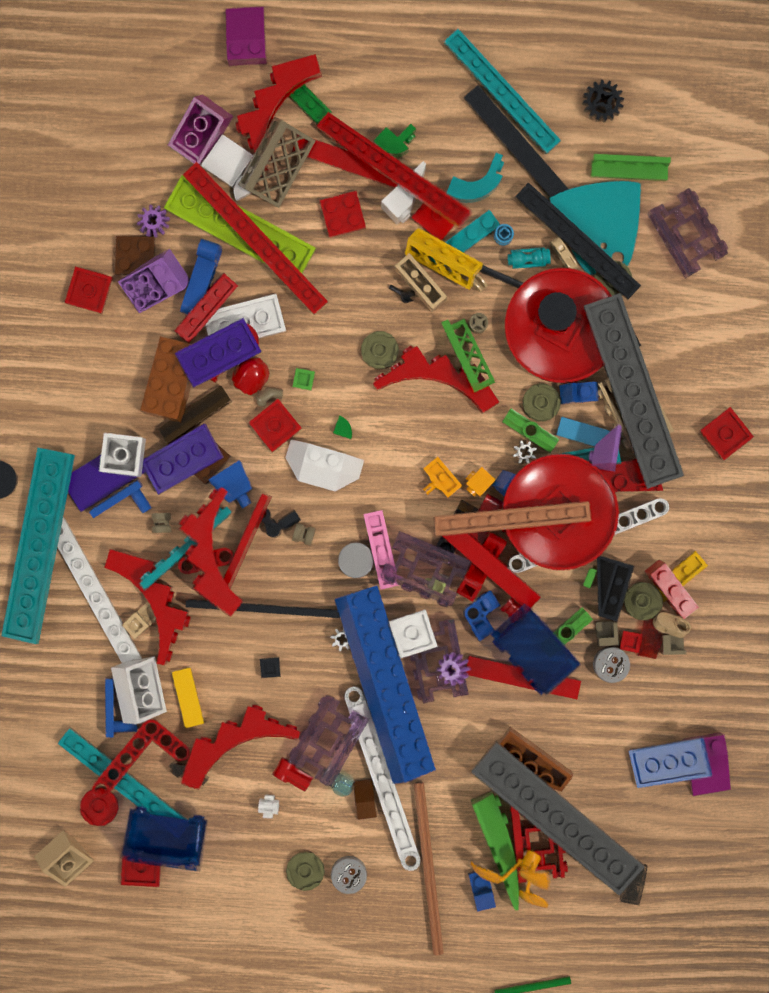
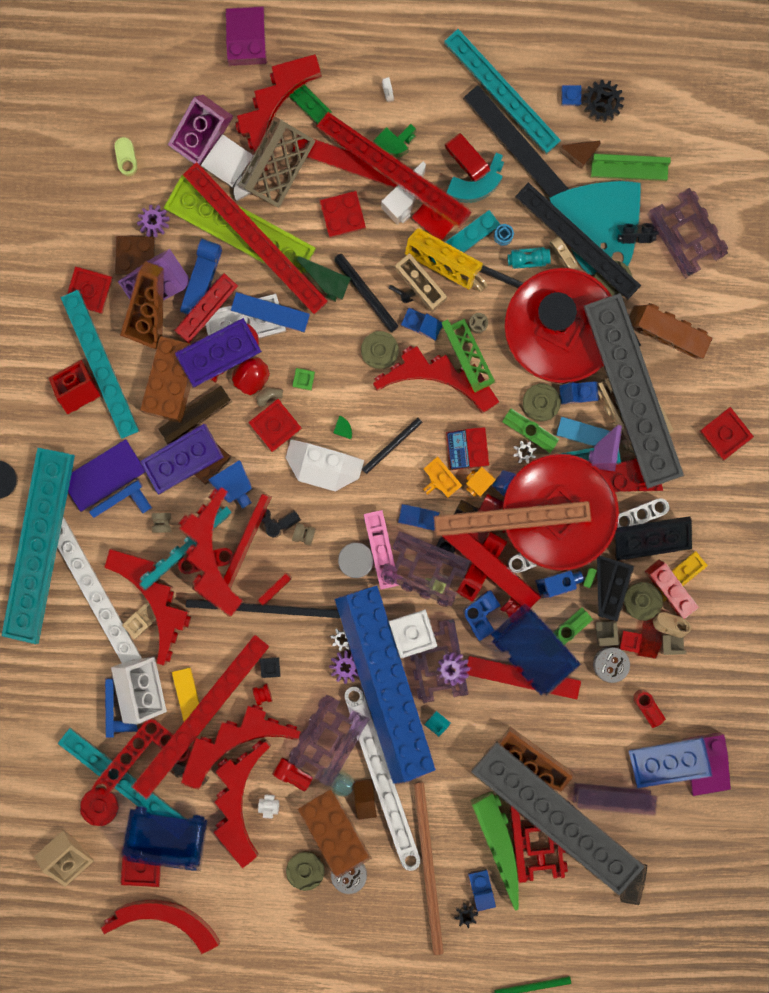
white brick [99,433,146,477] -> none
light orange plant [470,851,550,908] -> none
none -> red slope [49,360,101,415]
none -> teal plate [61,290,140,439]
none -> red arch [101,900,221,955]
none -> yellowish green piece [115,137,137,176]
none -> dark orange wedge [120,261,164,349]
none -> red plate [132,635,270,799]
none -> red arch [214,739,271,869]
none -> blue tile [231,292,310,333]
none -> red wheel [252,683,273,706]
none -> red tile [258,573,292,605]
none -> dark green slope [293,256,351,302]
none -> dark orange brick [298,789,372,878]
none -> medium lavender gear [329,651,359,684]
none -> black axle [334,254,399,333]
none -> black bar [362,417,423,474]
none -> white tile [382,77,394,102]
none -> blue slope [398,504,440,531]
none -> blue slope [401,308,442,341]
none -> teal plate [424,711,451,737]
none -> red beam [444,133,491,182]
none -> slope [446,427,489,470]
none -> black gear [454,903,478,928]
none -> blue torso [535,570,584,598]
none -> reddish brown slope [560,140,601,169]
none -> blue plate [562,85,581,106]
none -> clear purple fence [572,782,657,815]
none -> black tile [614,516,692,561]
none -> black hinge [617,223,659,244]
none -> dark orange wedge [629,303,713,359]
none -> red piece [633,690,666,728]

